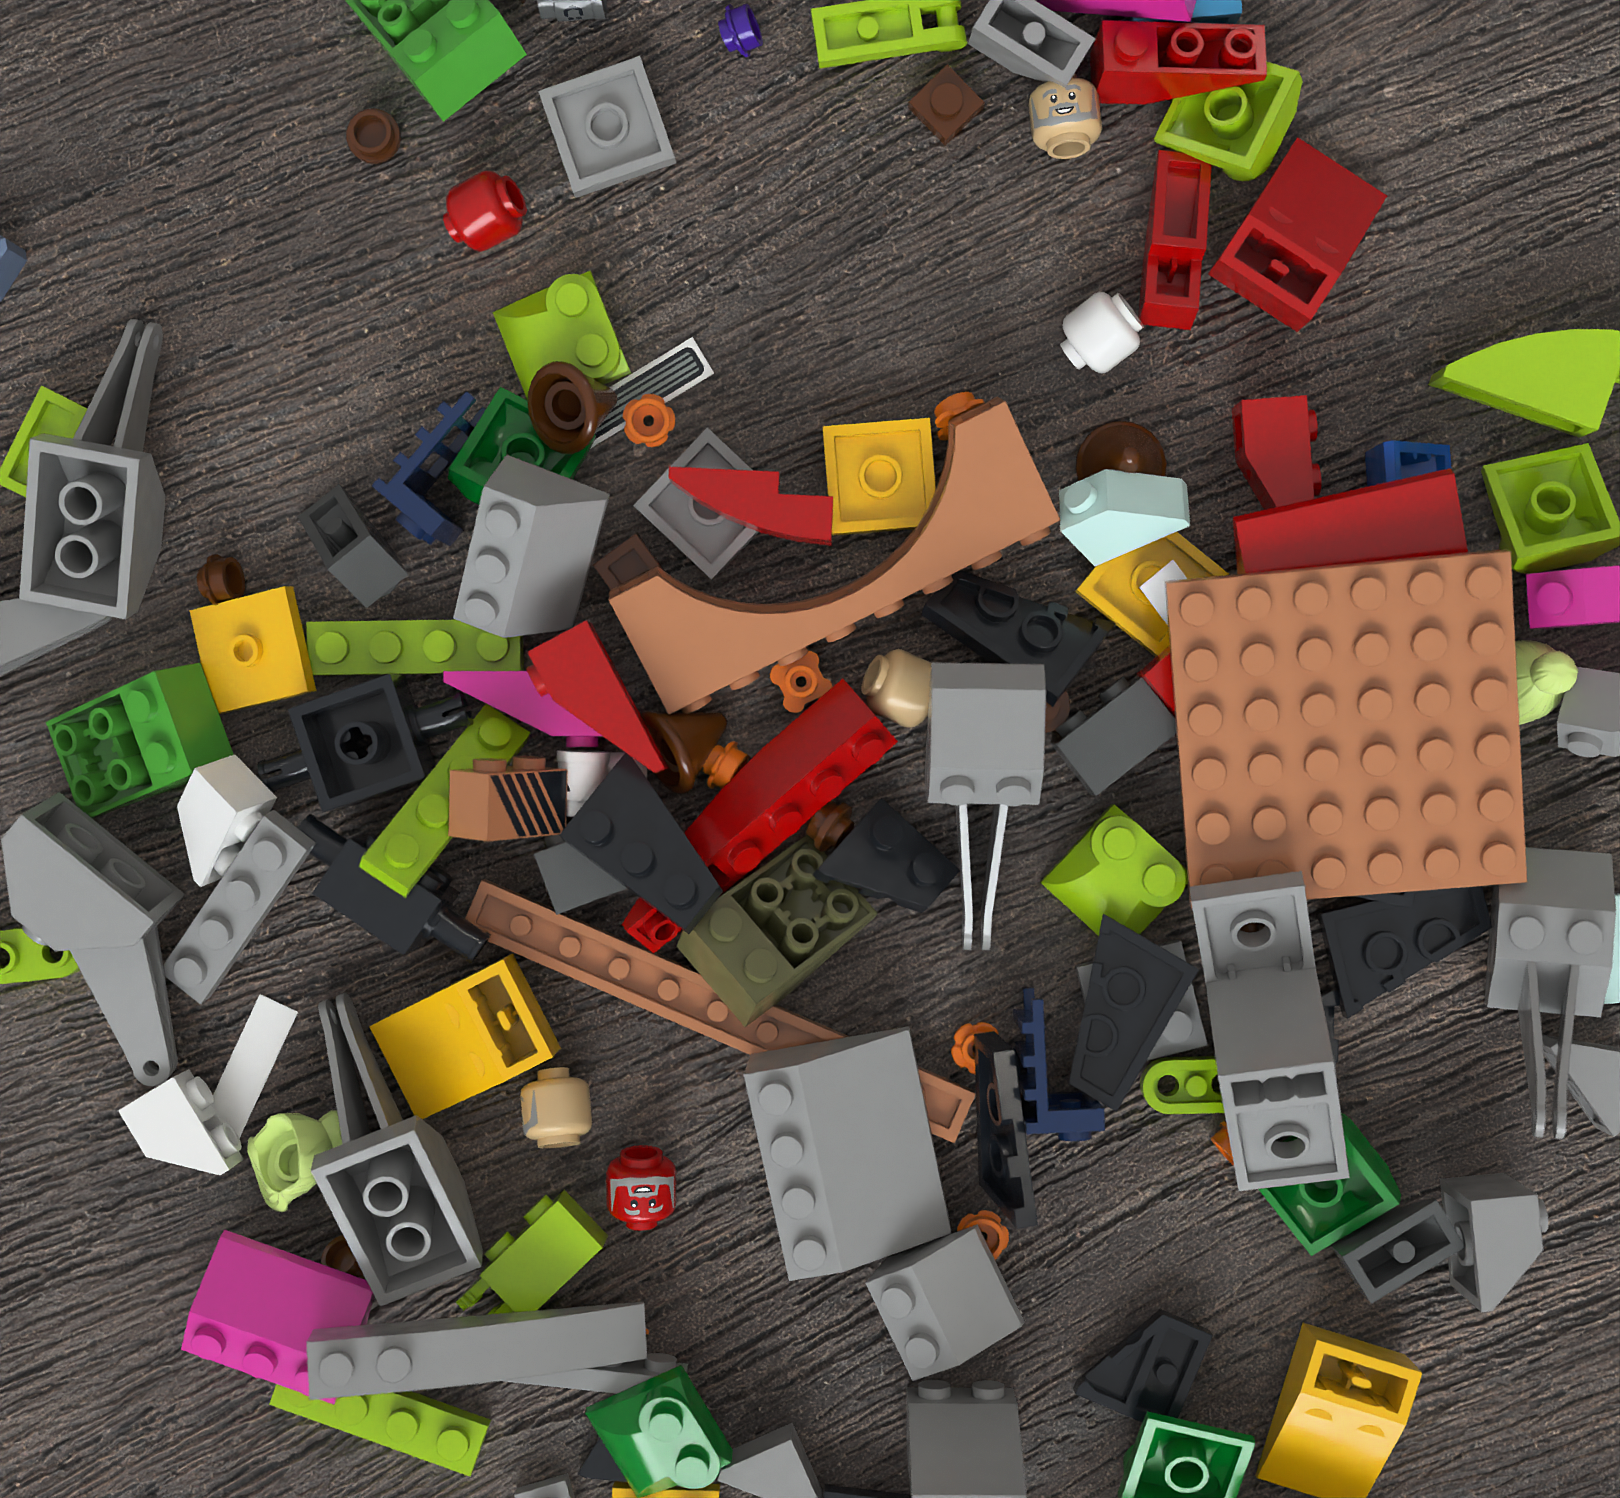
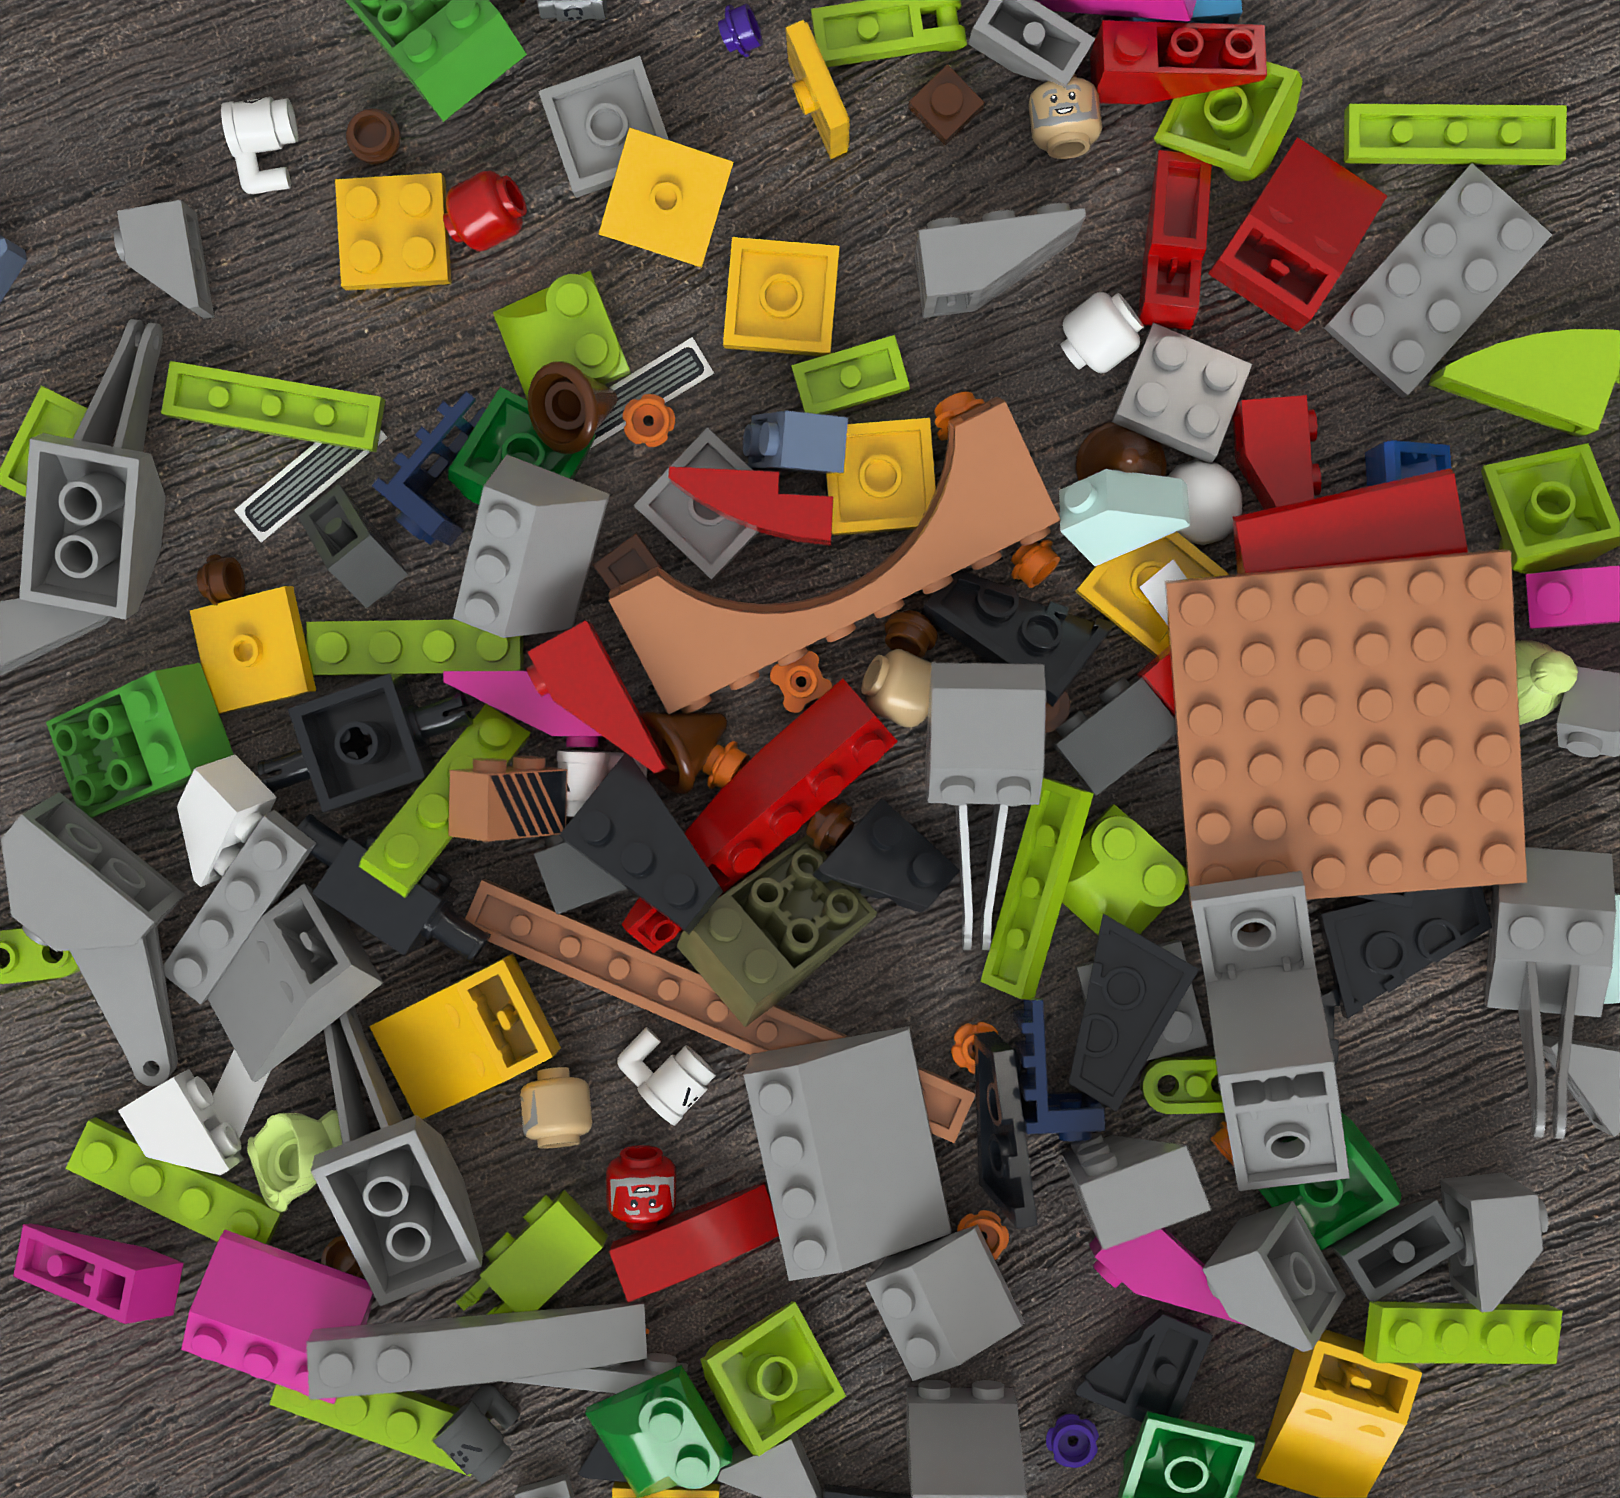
none -> dark pink slope [13,1223,184,1324]
none -> lime plate [65,1117,284,1245]
none -> light grey slope [114,200,214,319]
none -> lime plate [161,361,386,453]
none -> light grey slope [207,884,383,1082]
none -> white piece [221,97,298,194]
none -> sticker [234,430,388,543]
none -> yellow plate [335,173,452,291]
none -> dark grey piece [432,1384,520,1484]
none -> yellow plate [598,127,734,267]
none -> red slope [609,1182,779,1302]
none -> white piece [617,1027,716,1126]
none -> lime slope [700,1301,846,1457]
none -> yellow plate [723,237,839,356]
none -> sand blue slope [743,411,848,474]
none -> yellow plate [786,20,850,159]
none -> lime plate [791,335,910,415]
none -> reddish brown plate [885,610,938,658]
none -> light grey slope [915,203,1086,318]
none -> lime plate [980,777,1094,1000]
none -> orange plate [1011,539,1060,588]
none -> dark purple plate [1046,1414,1099,1468]
none -> light grey wedge [1062,1133,1211,1250]
none -> dark pink slope [1089,1227,1247,1326]
none -> light grey plate [1112,323,1252,463]
none -> white hair [1167,459,1242,545]
none -> light grey slope [1202,1201,1346,1352]
none -> light grey plate [1323,163,1552,399]
none -> lime plate [1344,104,1567,165]
none -> lime plate [1363,1301,1563,1364]

